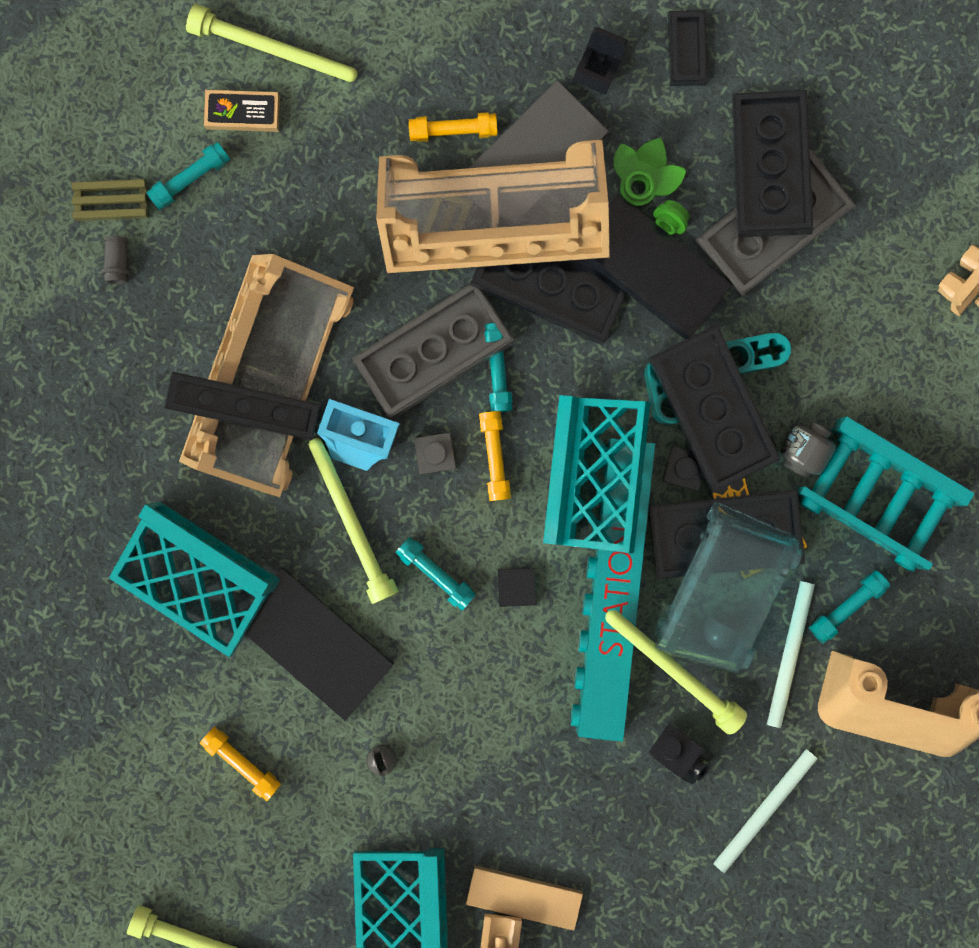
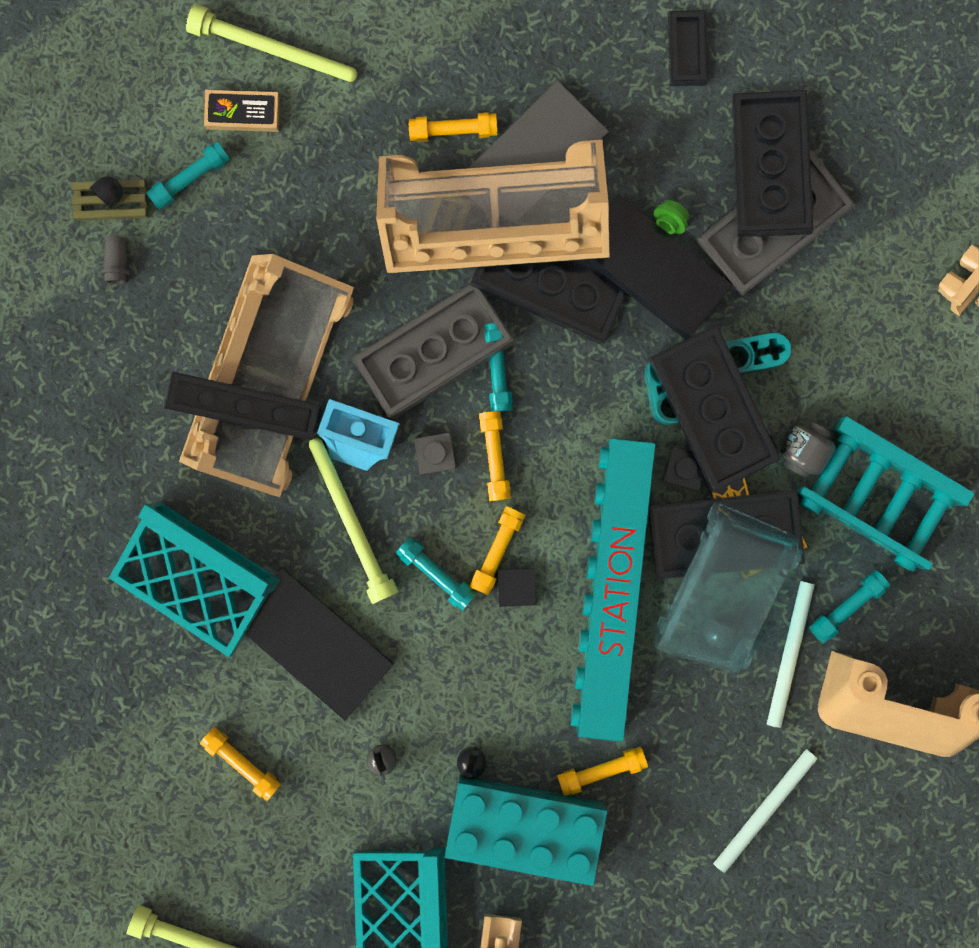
tan tile [466,865,583,931] -> none
teal fence [543,395,650,553] -> none
black bracket [572,27,628,95] -> none
yellowish green piece [606,610,747,735] -> none
bright green plate [613,138,686,207] -> none
black bracket [648,723,713,784] -> none
none -> black hinge [90,176,123,209]
none -> teal brick [444,775,607,886]
none -> black hinge [457,747,486,778]
none -> yellow bar [469,506,526,595]
none -> yellow bar [557,746,648,797]

